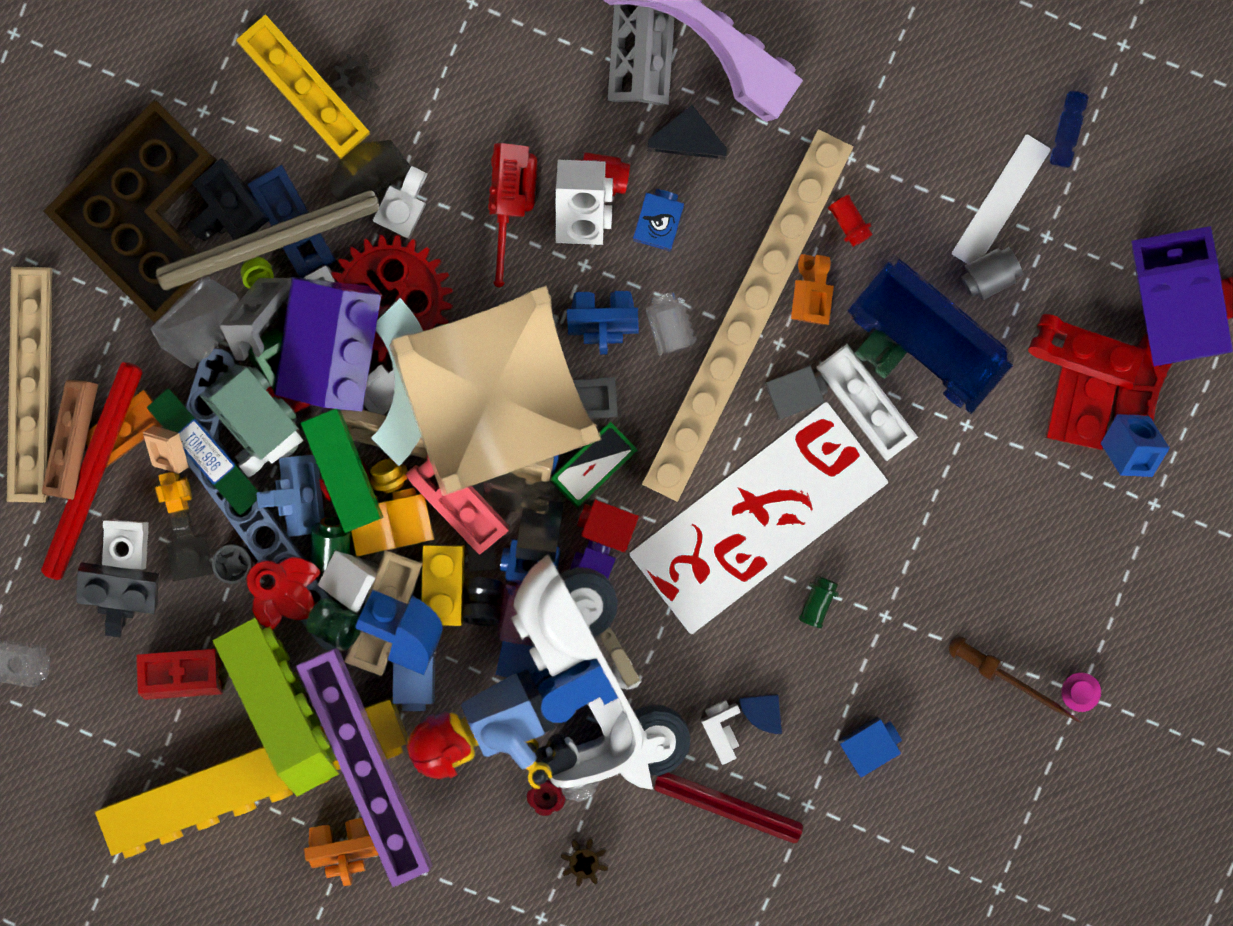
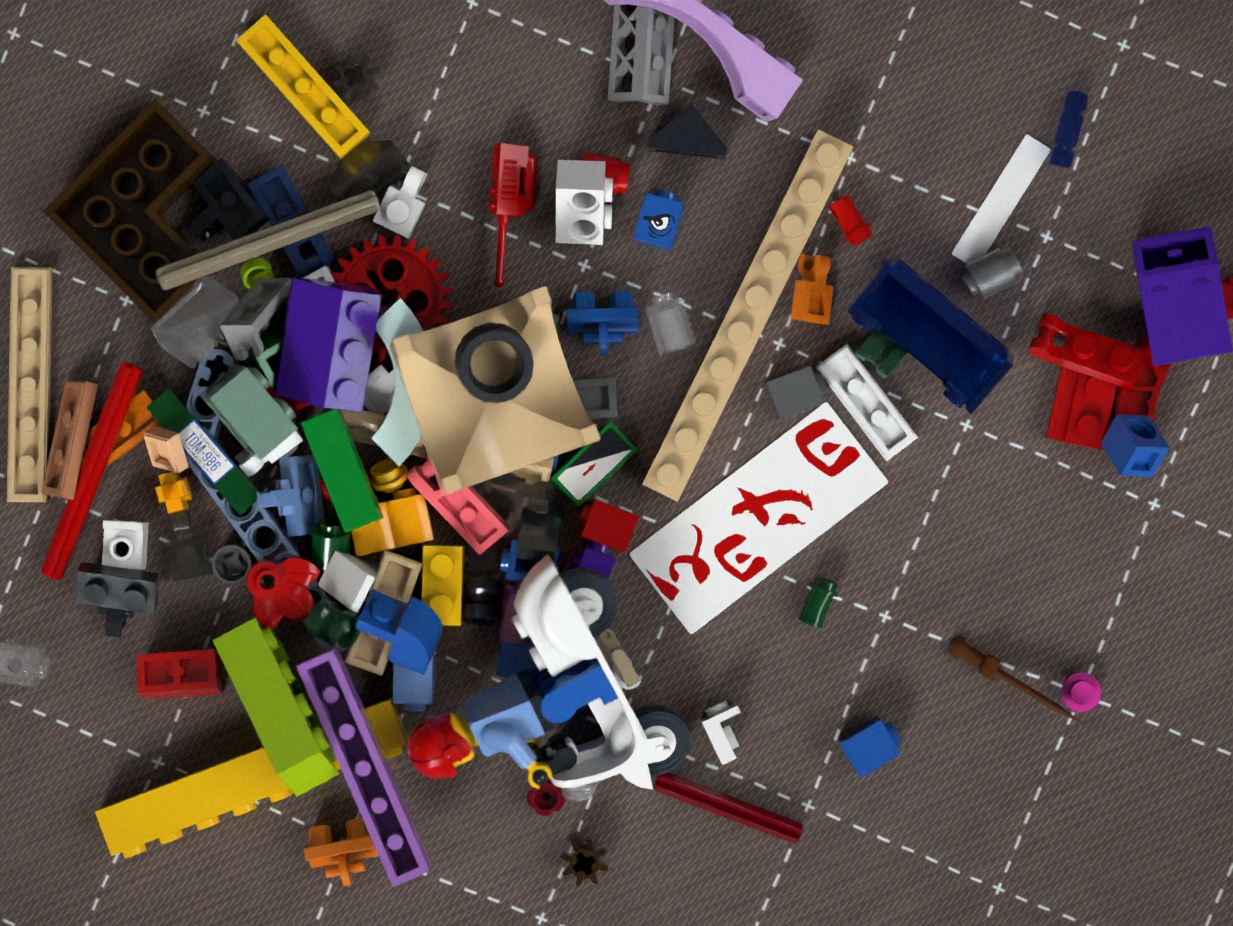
dark blue tile [739,694,782,734] -> none
none -> black tyre [454,322,534,403]

